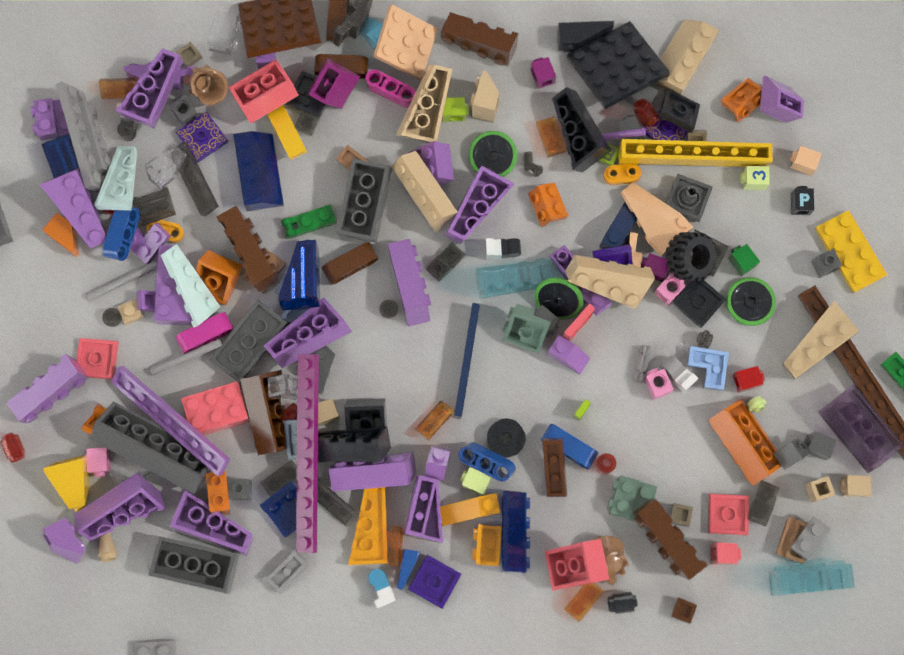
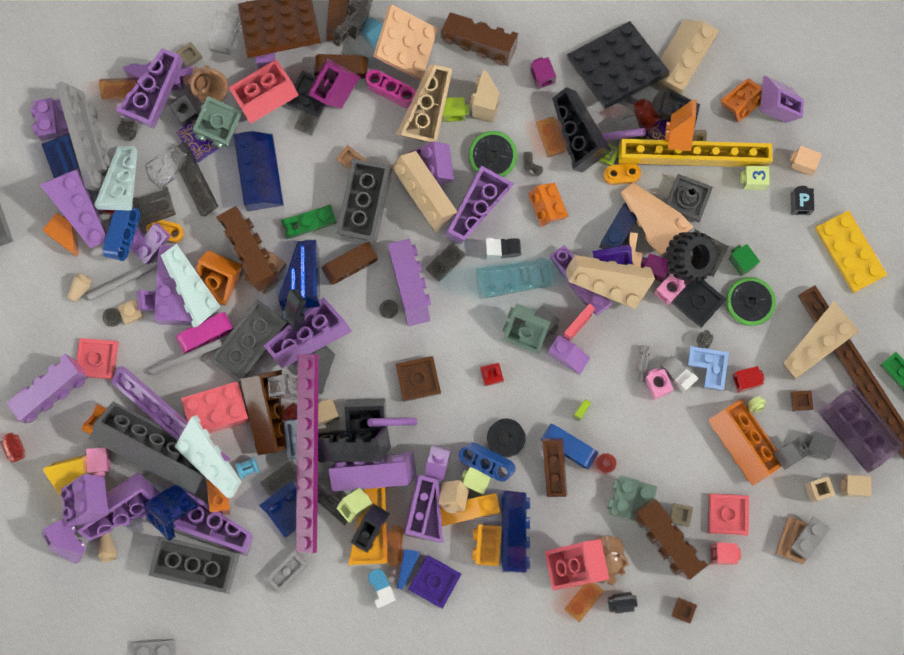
dark grey brick [229,479,252,501] -> none
yellow slope [267,105,307,160] -> none
clear orange plate [415,400,455,440] -> none
dark blue tile [454,303,480,419] -> none
black wheel [534,278,583,320] -> none
black slope [557,21,614,52] -> none
clear smoke slope [747,480,780,527] -> none
clear light blue wedge [768,560,855,596] -> none
dark grey brick [811,249,842,278] -> none
none -> medium lavender slope [61,474,108,527]
none -> tan cone [67,273,92,302]
none -> clear blue bracket [143,484,198,541]
none -> light aqua wing [175,416,242,498]
none -> sand green plate [193,96,243,149]
none -> medium azure bush [235,456,260,480]
none -> black slope [285,289,306,332]
none -> yellowish green brick [337,488,372,523]
none -> black slope [350,503,390,553]
none -> medium lavender bar [368,418,418,427]
none -> reddish brown plate [396,356,441,402]
none -> tan brick [438,480,469,513]
none -> red tile [480,363,504,387]
none -> orange slope [665,100,697,151]
none -> reddish brown plate [790,390,814,412]

